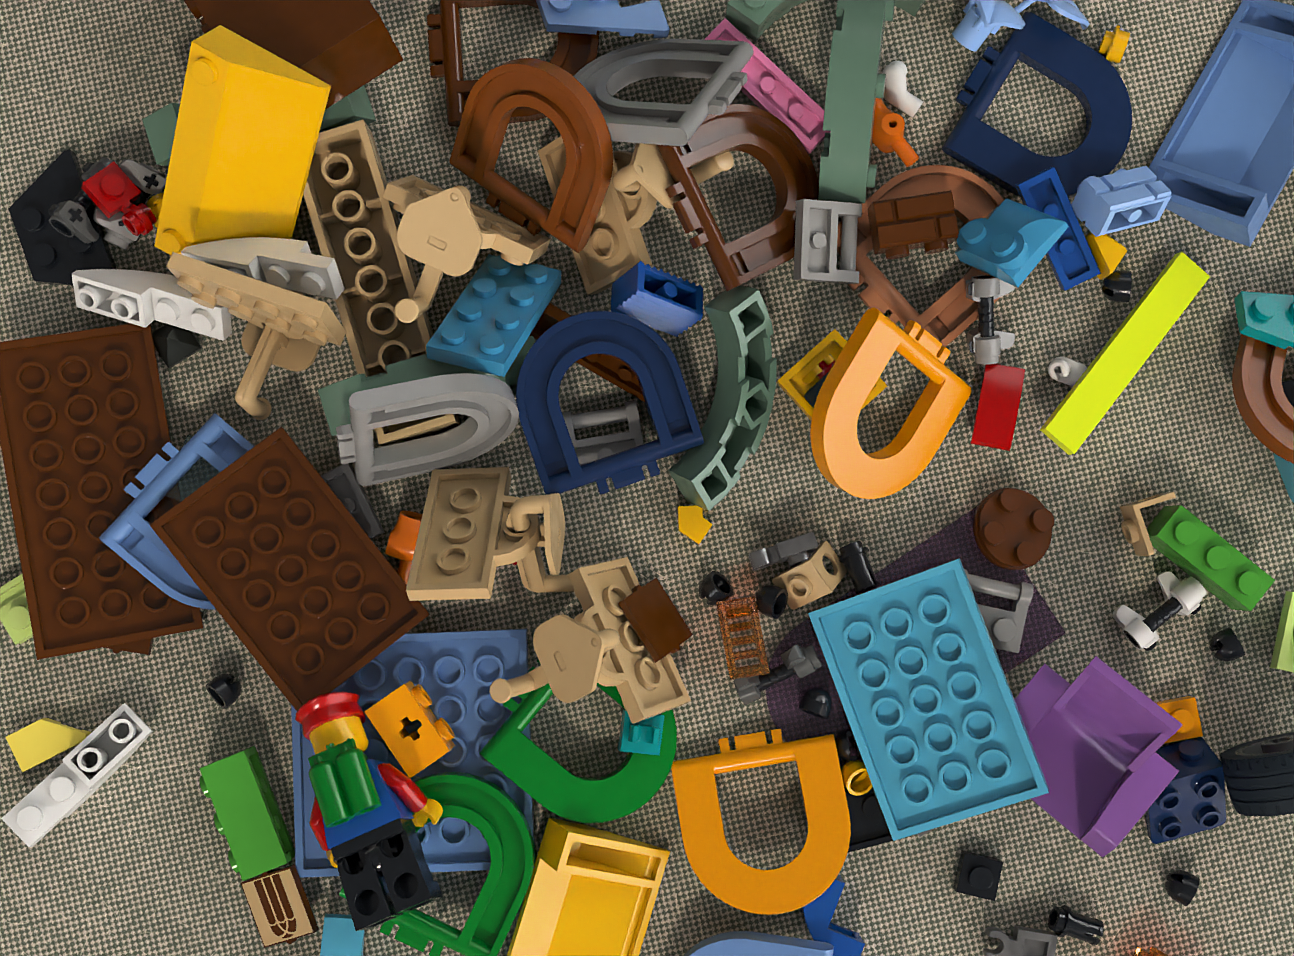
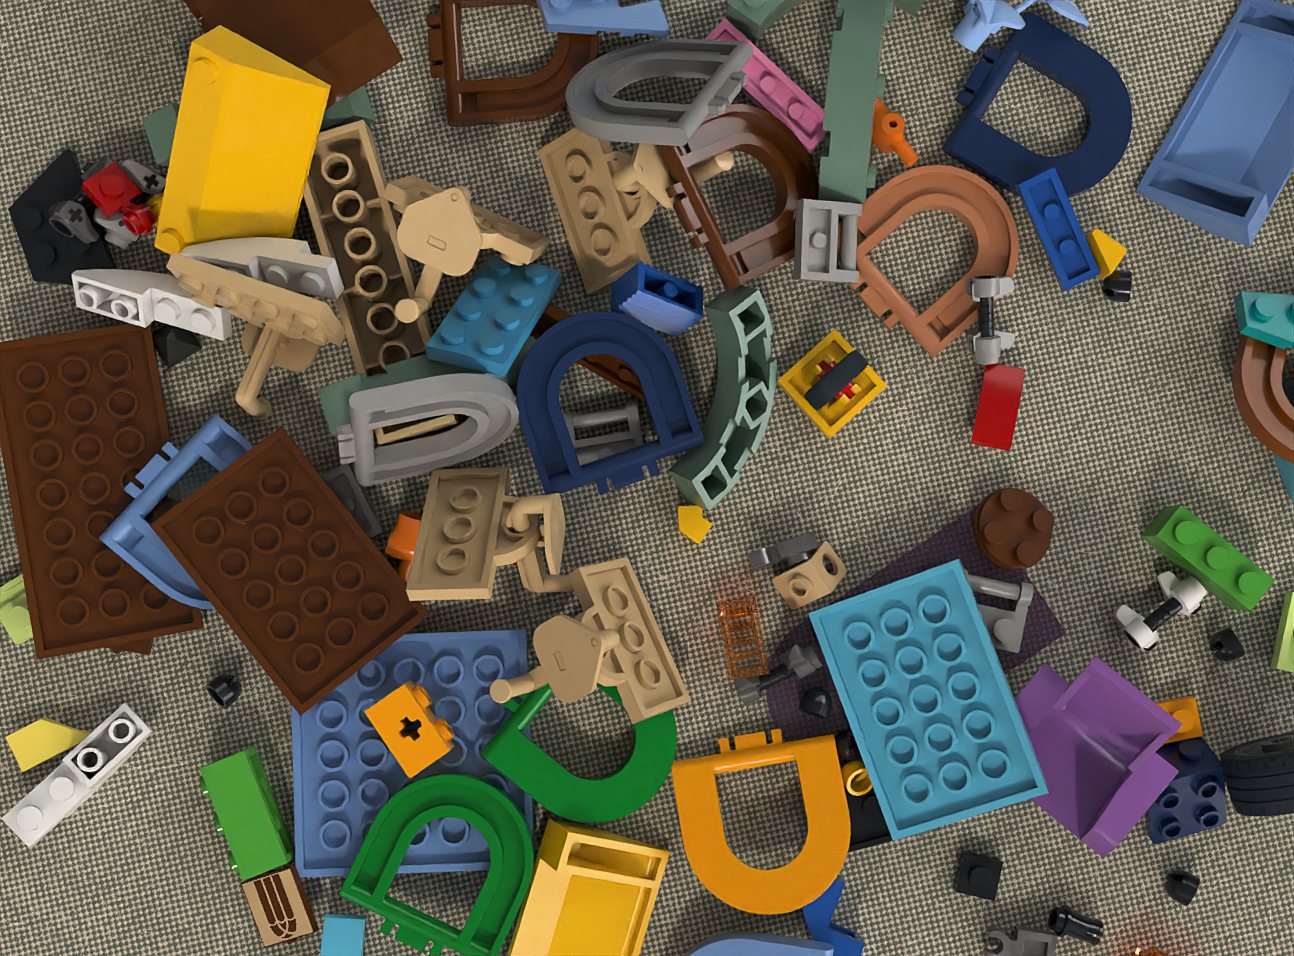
piece [295,692,443,931] -> none
dark orange piece [449,58,613,253] -> none
reddish brown piece [618,578,693,663] -> none
teal tile [618,710,664,755] -> none
black hinge [699,571,733,606] -> none
black hinge [755,585,788,619] -> none
light orange piece [810,308,971,499] -> none
black pin [839,541,879,594] -> none
reddish brown brick [868,190,959,260] -> none
white arm [882,61,924,118] -> none
dark azure slope [955,198,1069,288] -> none
neon yellow tile [1040,252,1210,455] -> none
white arm [1048,357,1087,387] -> none
light blue brick [1071,166,1172,237] -> none
yellow plate [1098,25,1130,63] -> none
tan bracket [1120,492,1176,556] -> none

